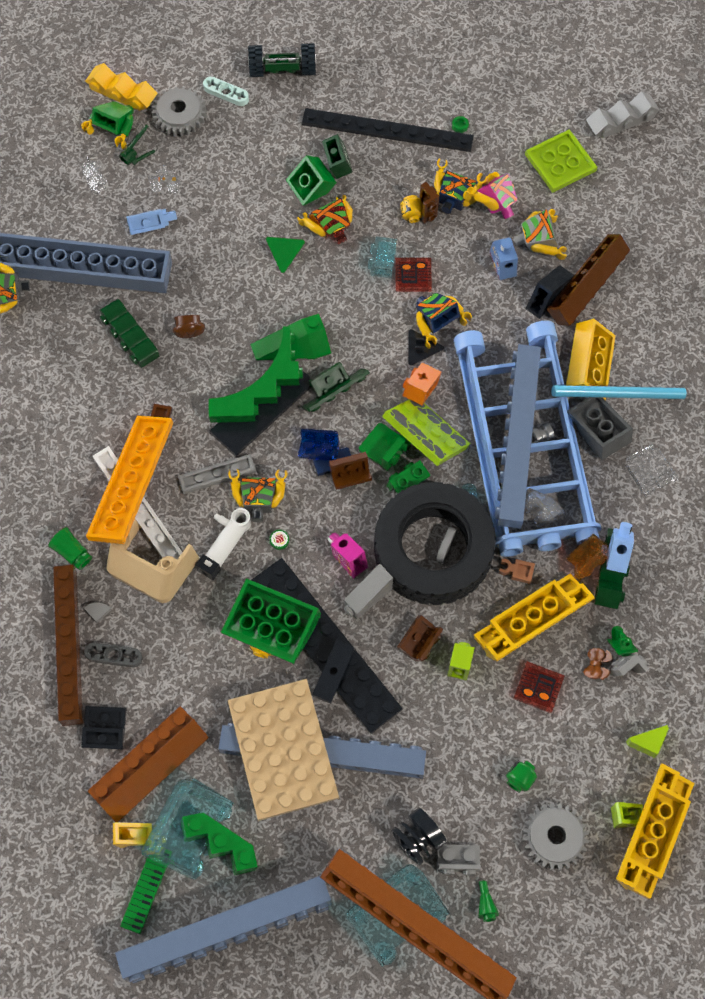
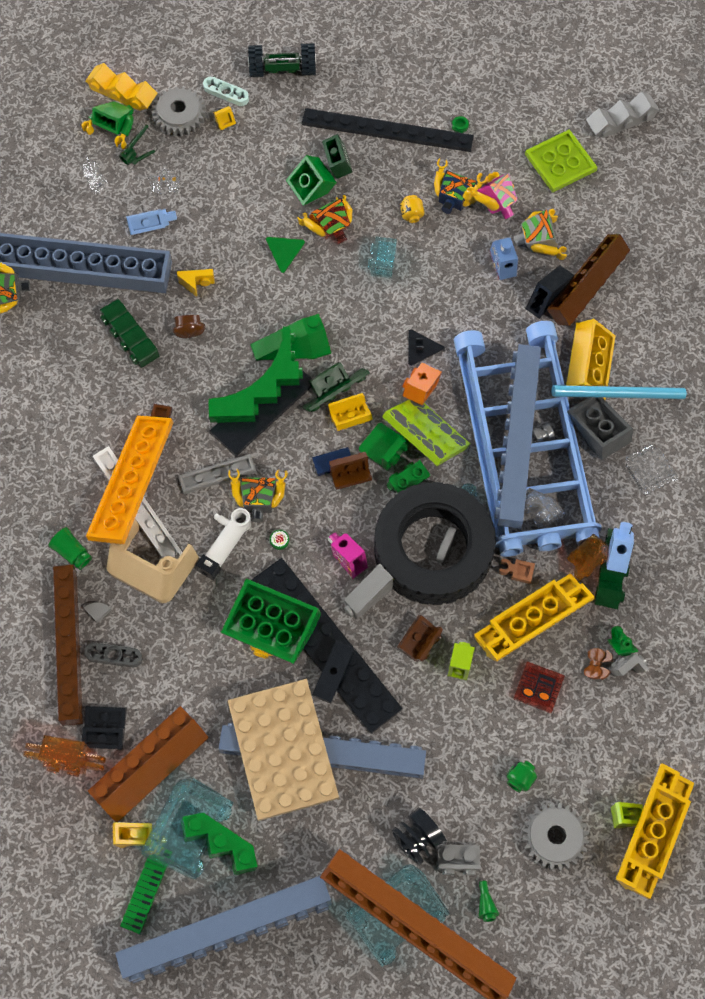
clear blue bracket [298,429,340,460] -> none
clear red tile [395,258,432,292] -> none
torso [416,293,472,349] -> none
reddish brown bracket [419,182,439,224] -> none
lime slope [626,725,669,758] -> none
none -> clear orange brick [23,735,106,777]
none -> yellow slope [177,269,215,297]
none -> yellow tile [214,106,236,130]
none -> yellow bracket [328,393,373,431]

